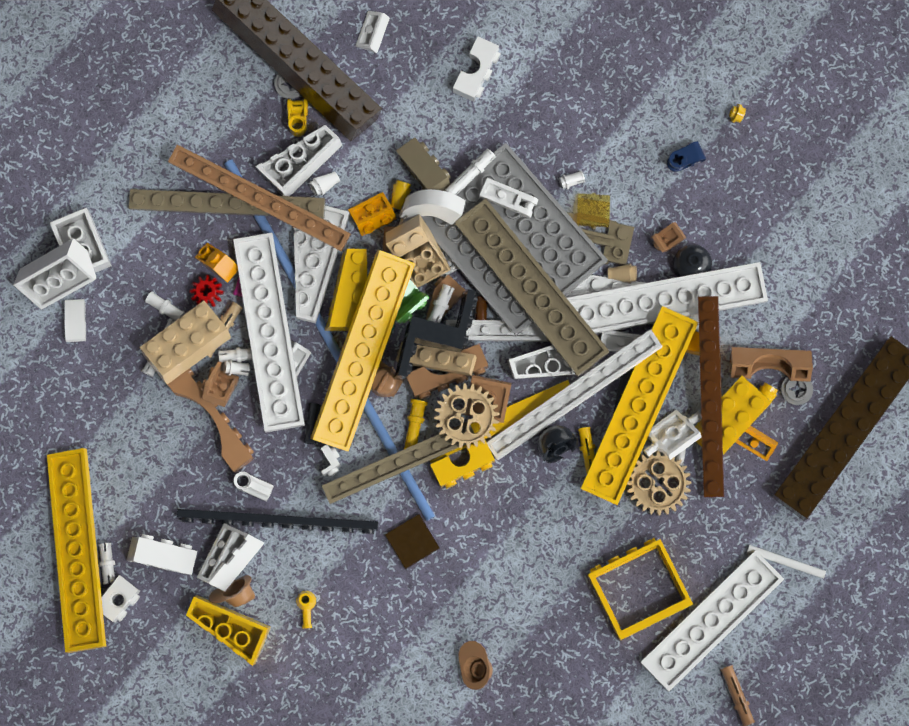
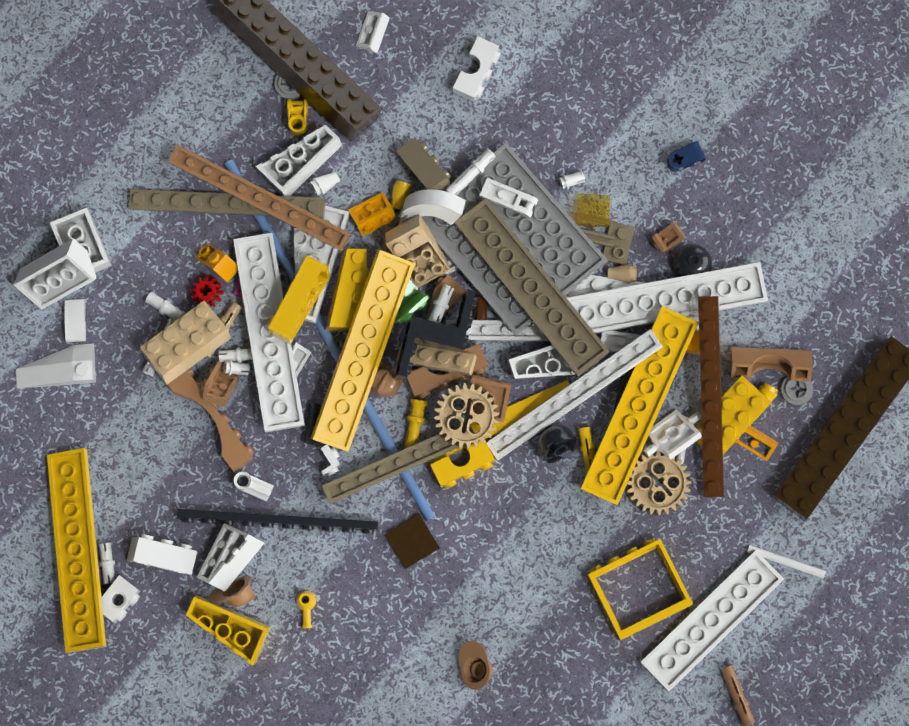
yellow plate [729,104,746,123] -> none
none -> white wedge [16,343,96,389]
none -> yellow wedge [267,255,330,344]

